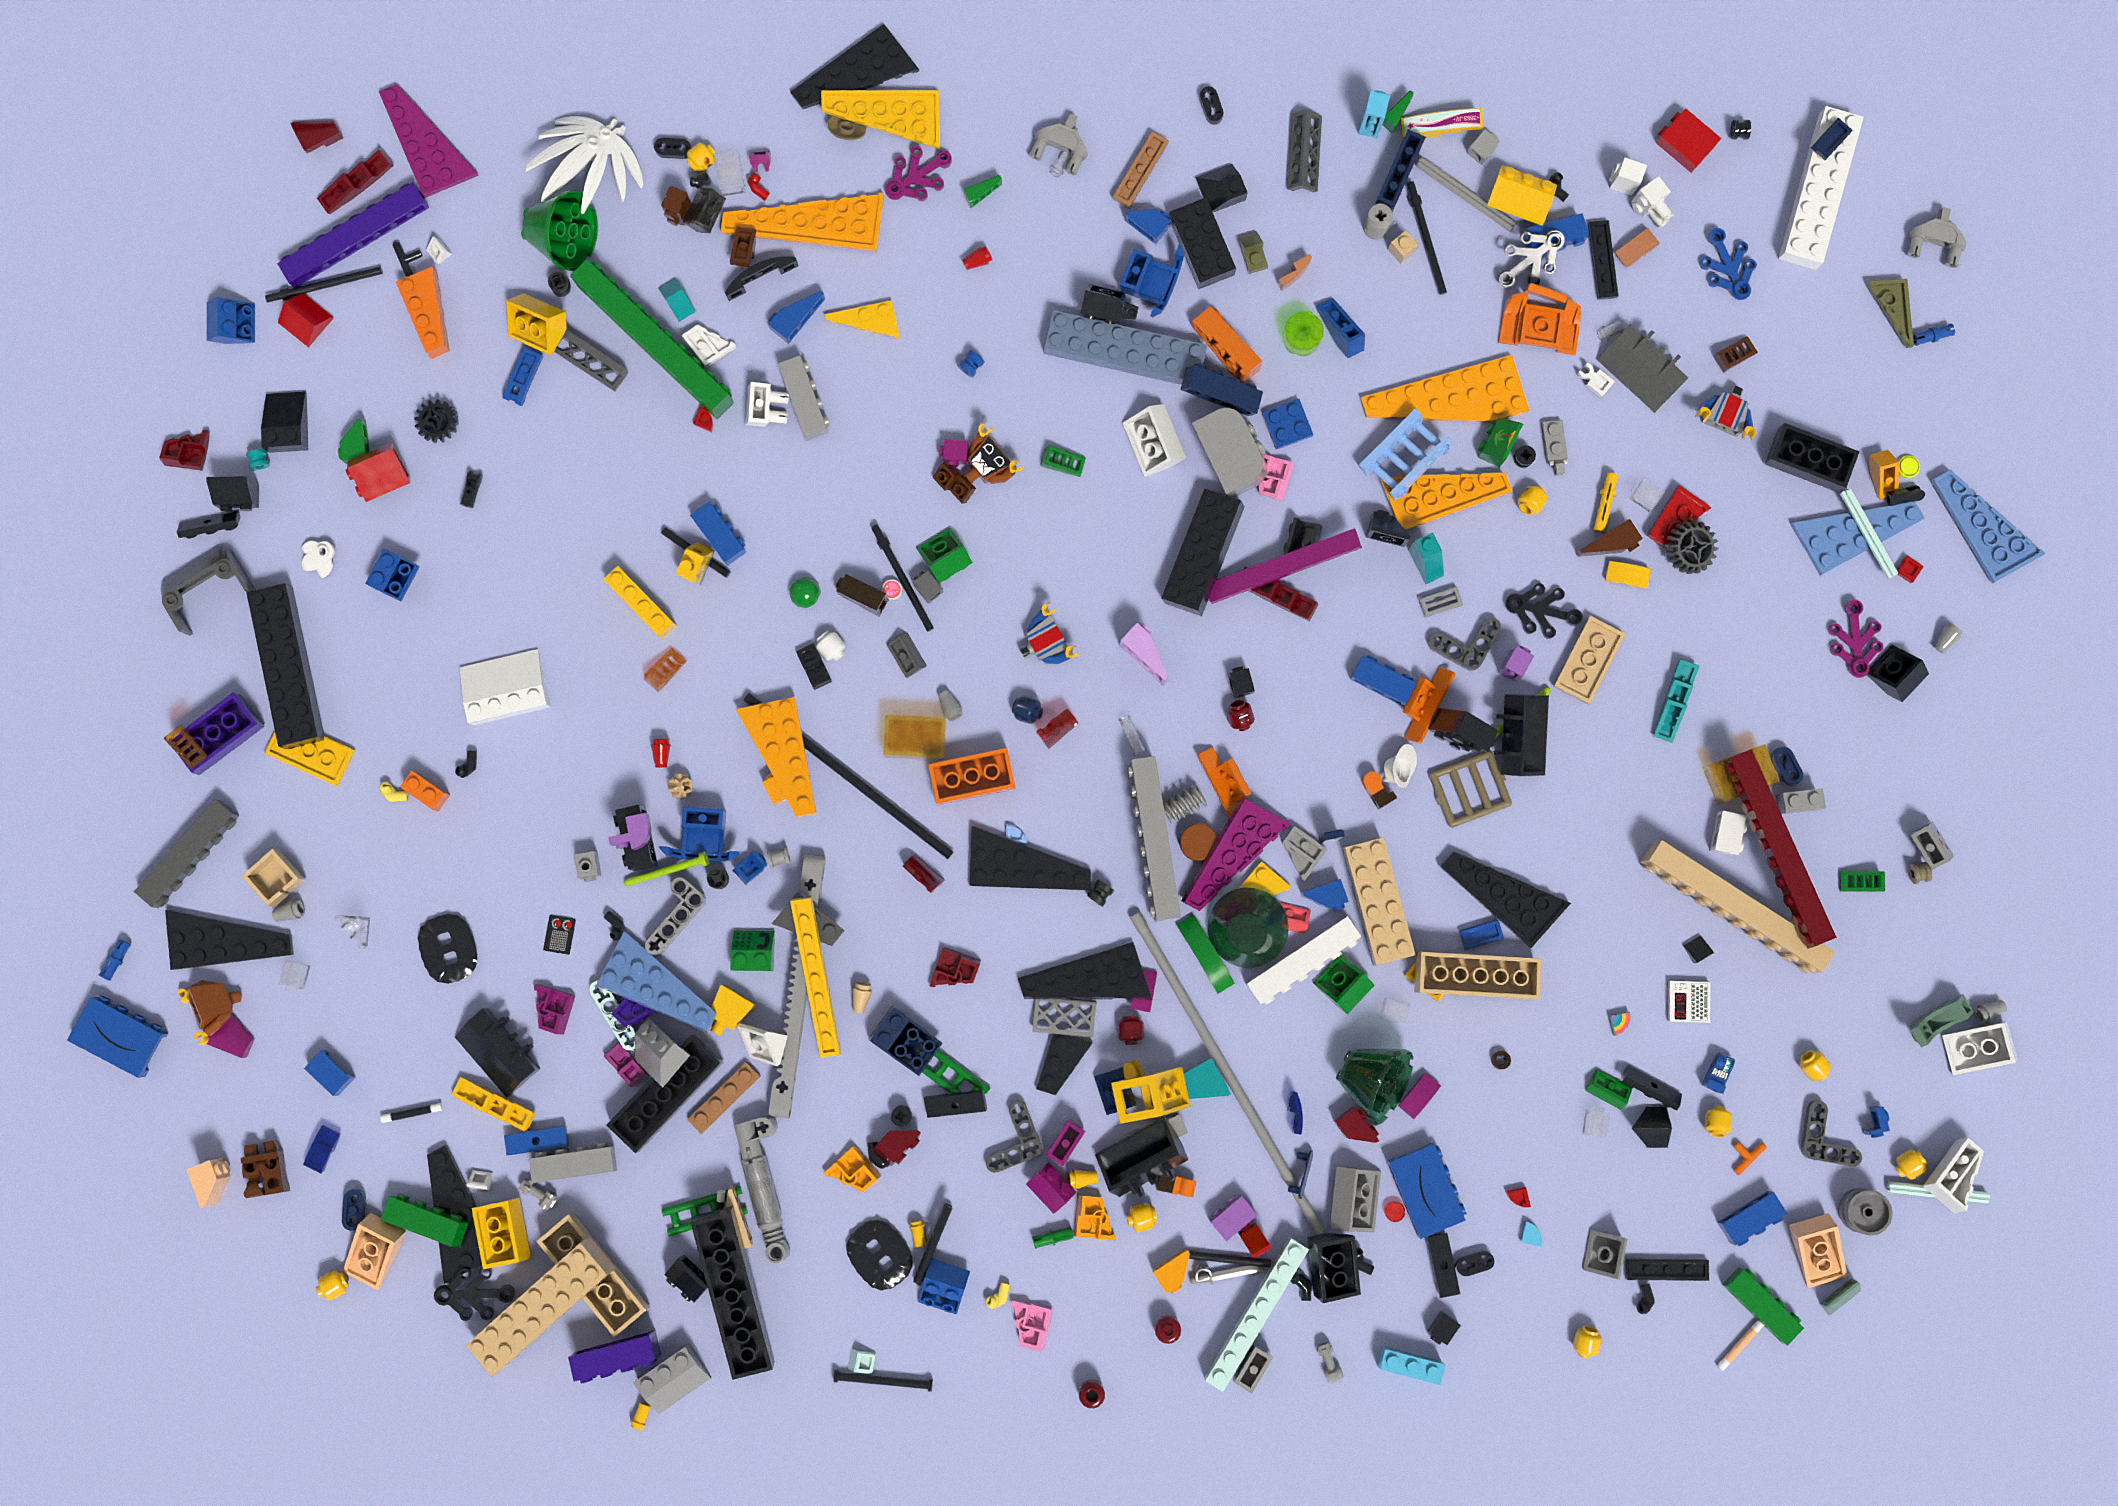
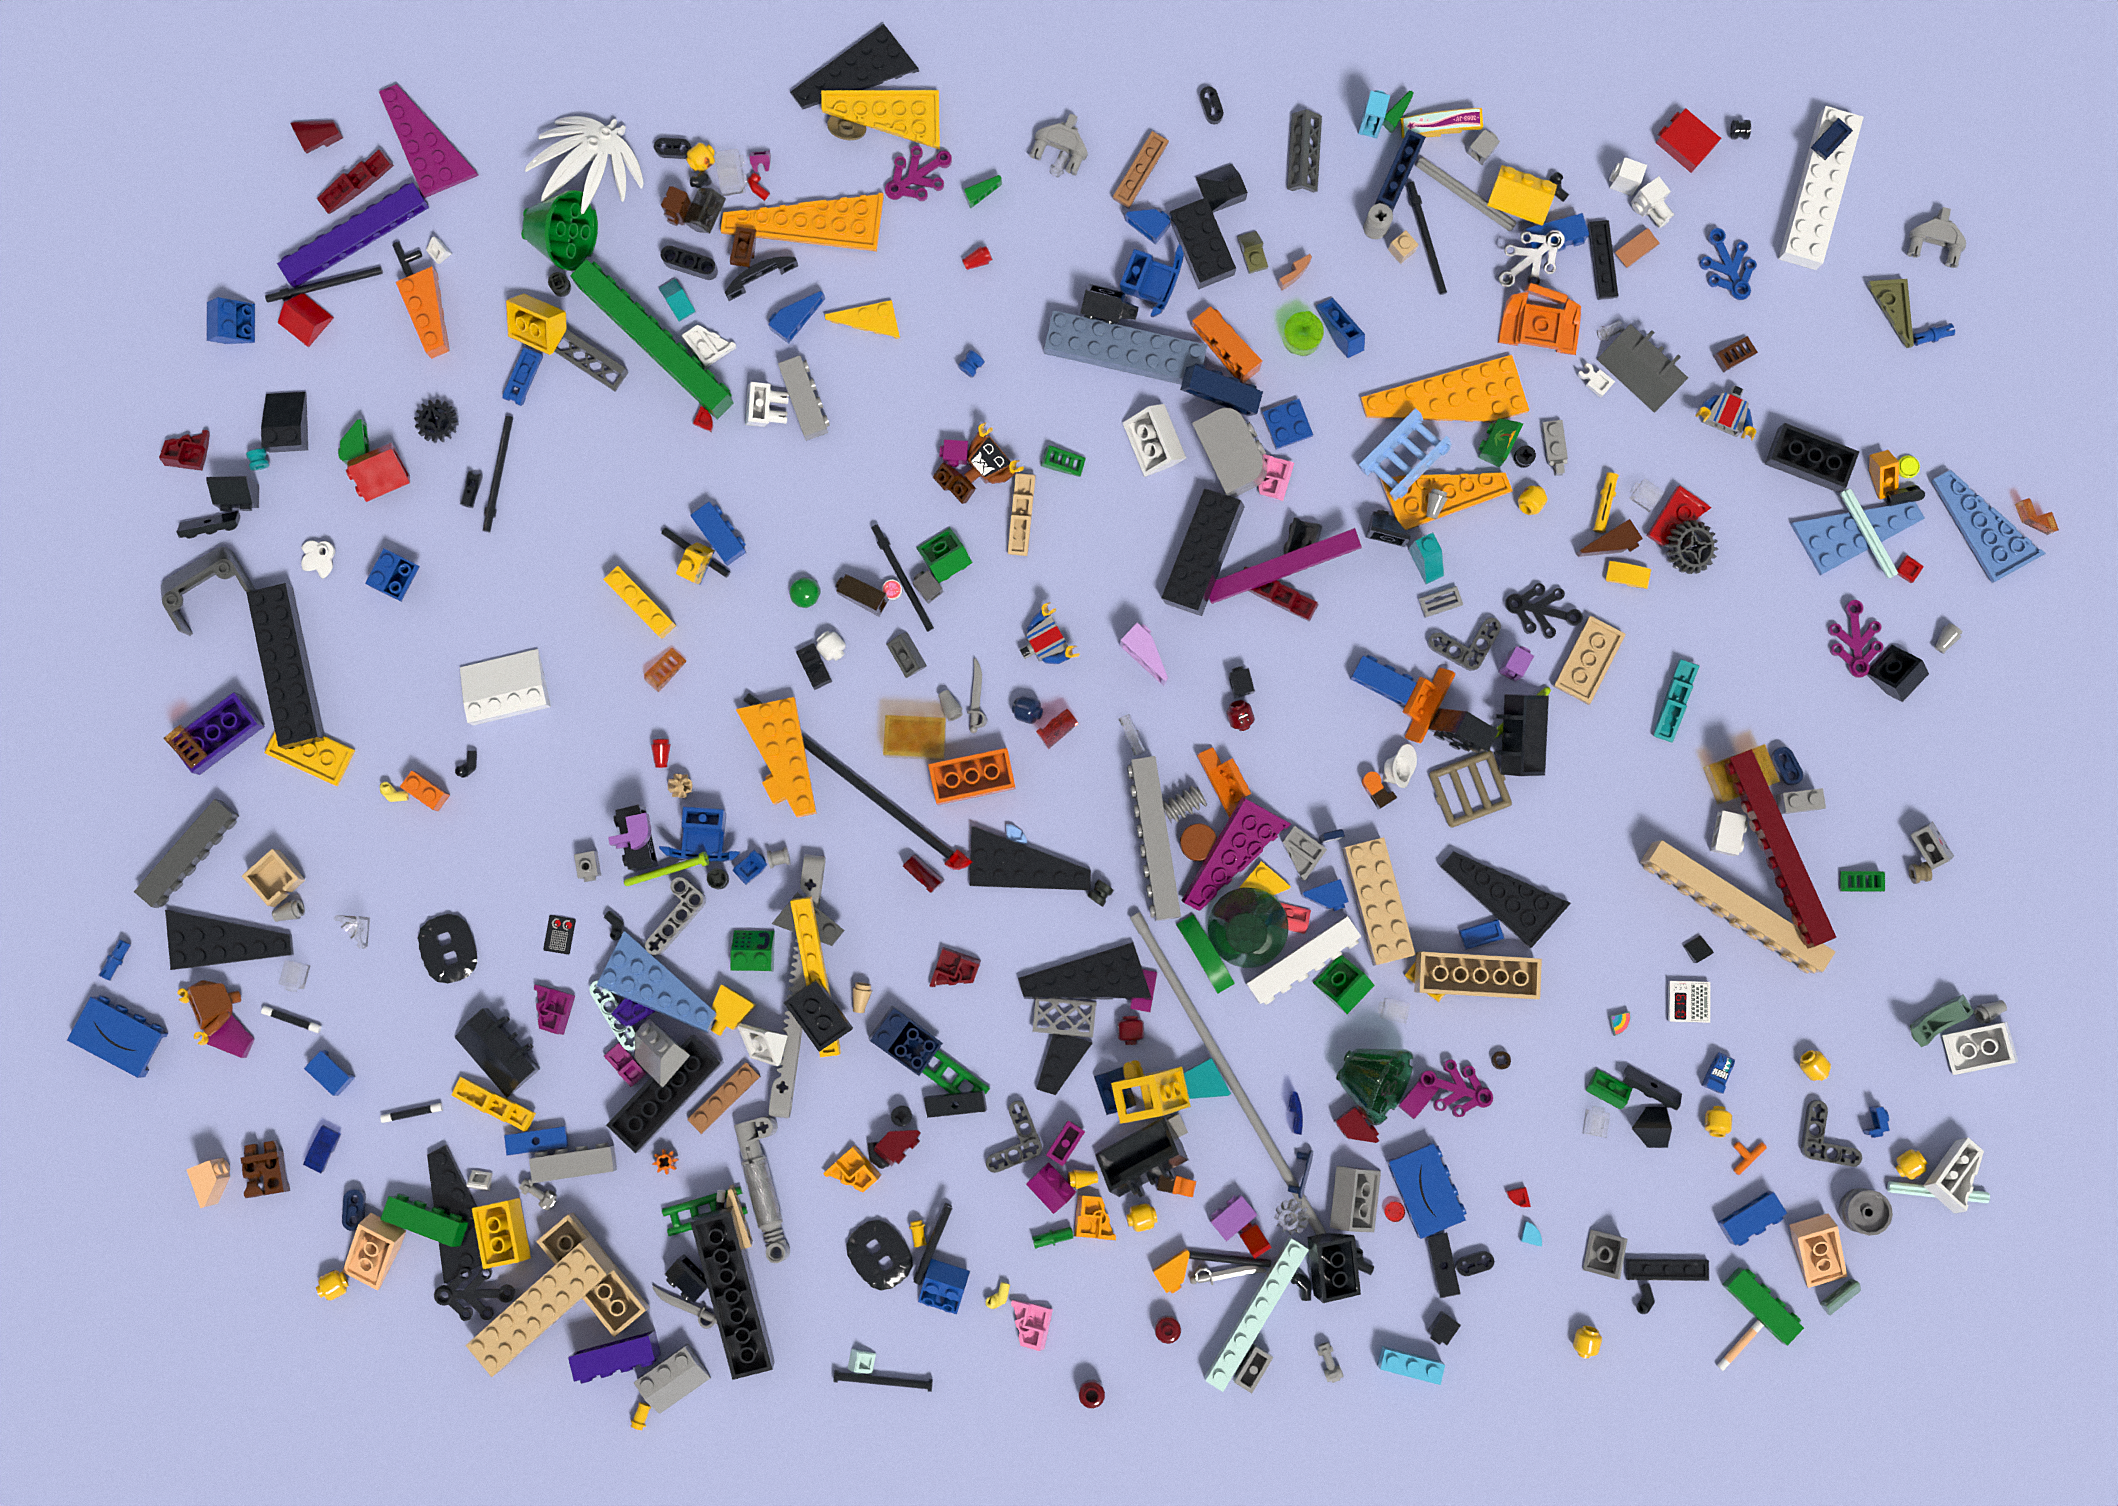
none -> black bar [261,1006,322,1033]
none -> black bar [482,416,513,533]
none -> orange gear [652,1149,679,1175]
none -> light grey sword [652,1286,717,1329]
none -> black beam [660,246,718,280]
none -> black plate [783,978,853,1052]
none -> red tile [944,849,972,870]
none -> light grey sword [967,658,987,733]
none -> tan slope [1008,473,1036,556]
none -> clear gear [1274,1199,1310,1235]
none -> magenta plant [1419,1060,1493,1117]
none -> light grey cone [1426,488,1448,519]
none -> clear orange slope [2015,498,2059,535]

